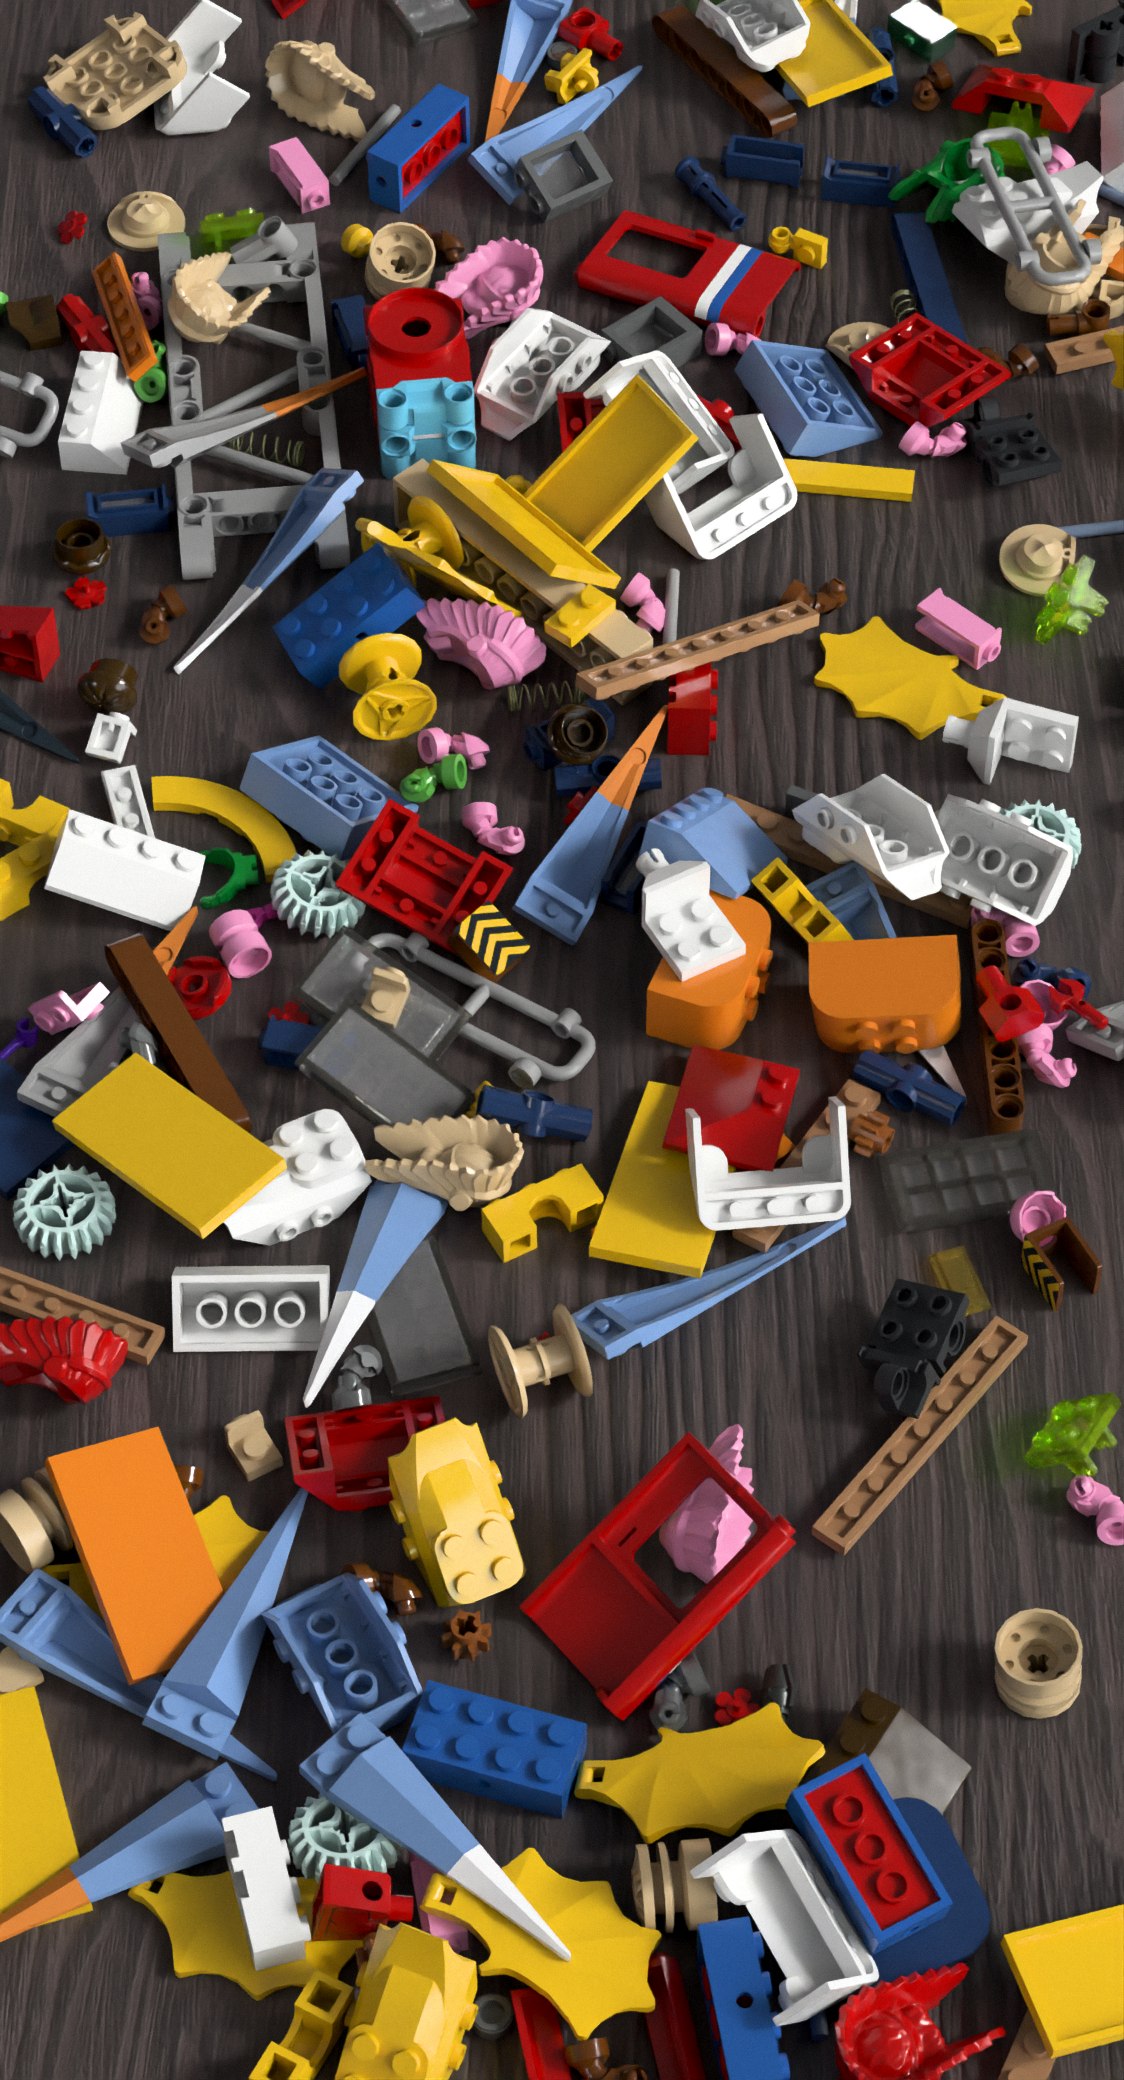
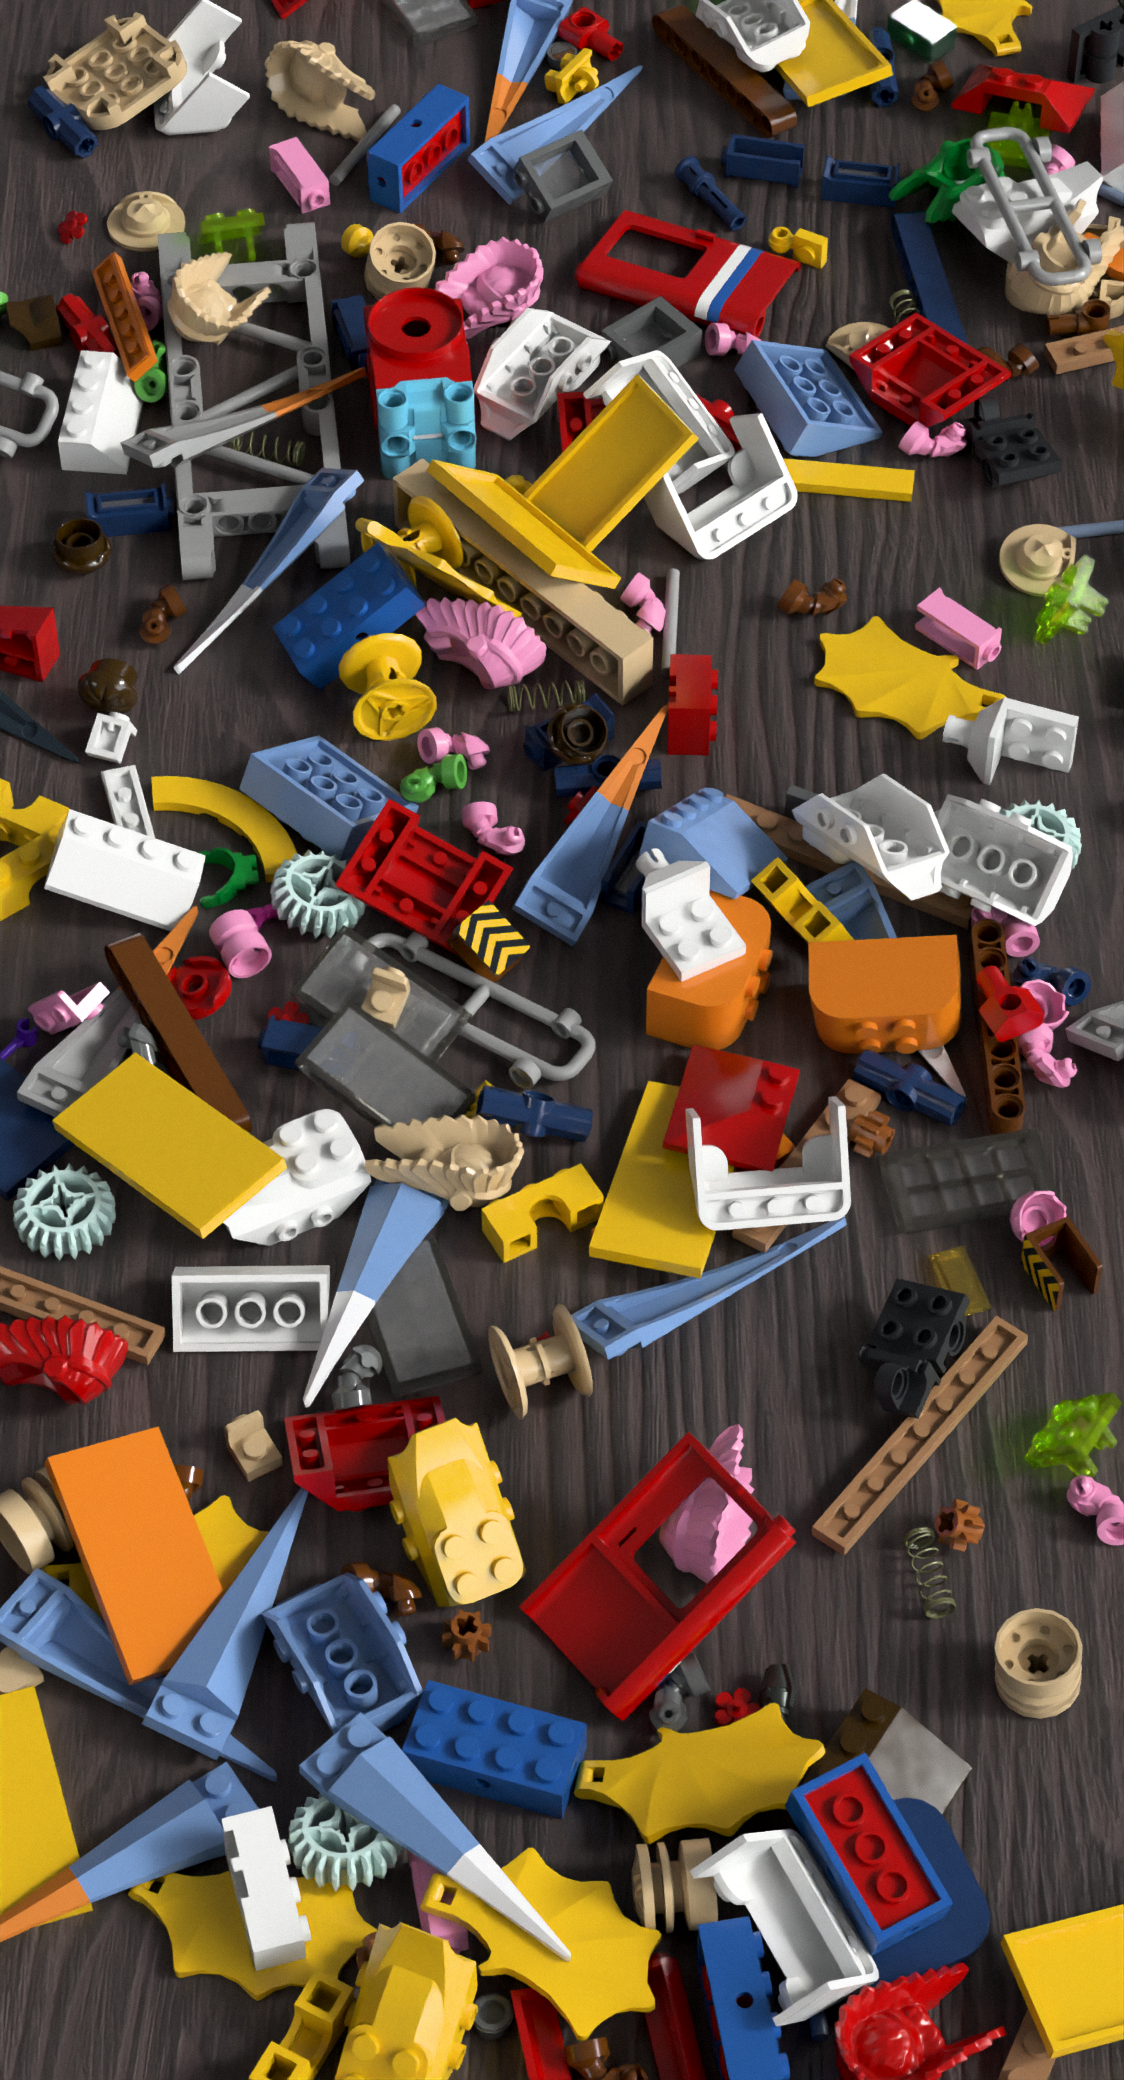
red plant [65,577,107,609] -> none
light grey piece [230,216,298,264] -> none
red torso [311,1864,414,1940] -> none
yellow plate [544,584,616,648] -> none
medium nougat plate [576,600,820,700] -> none
red bar [1048,979,1109,1030] -> none
none -> olive piece [903,1527,956,1619]
none -> dark orange gear [934,1499,985,1552]

